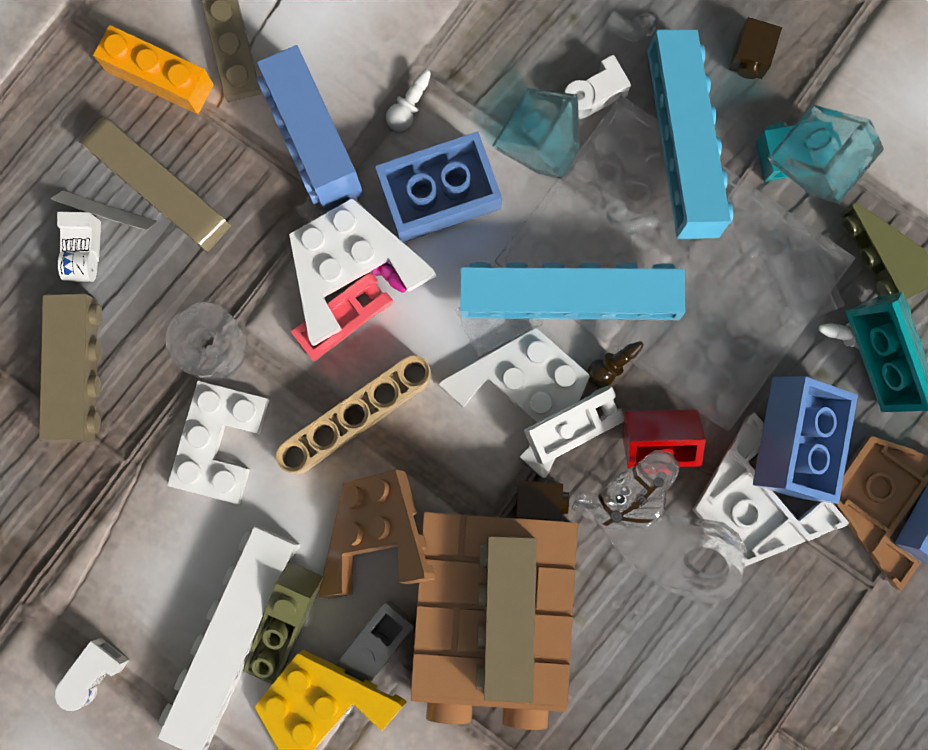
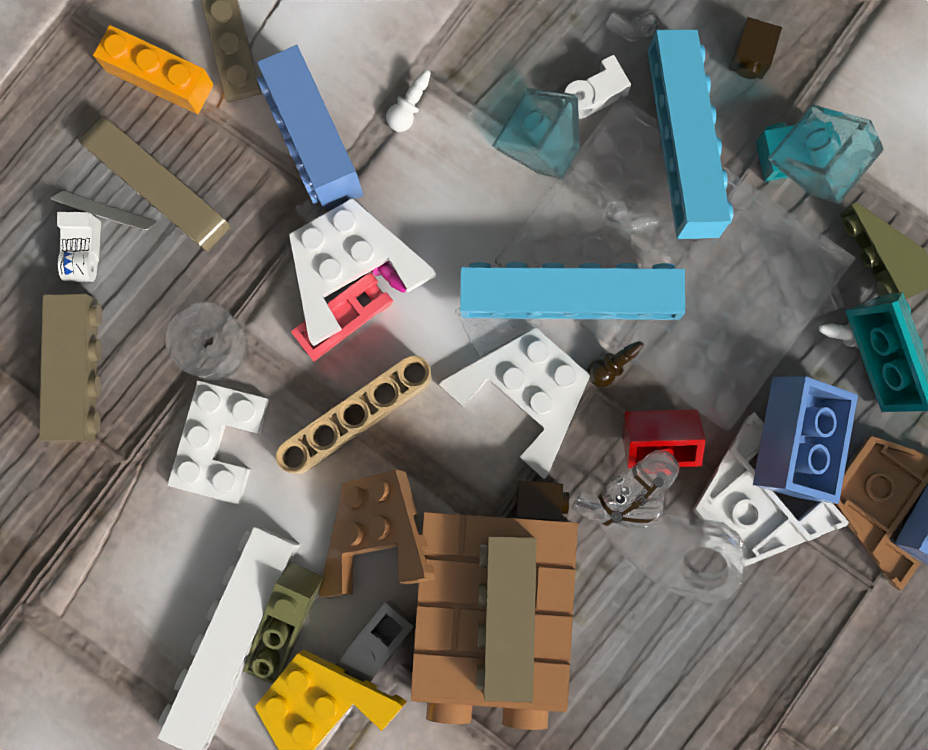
white leg [55,638,130,711] -> none
medium blue brick [375,131,502,243] -> none
white plate [524,386,624,464] -> none

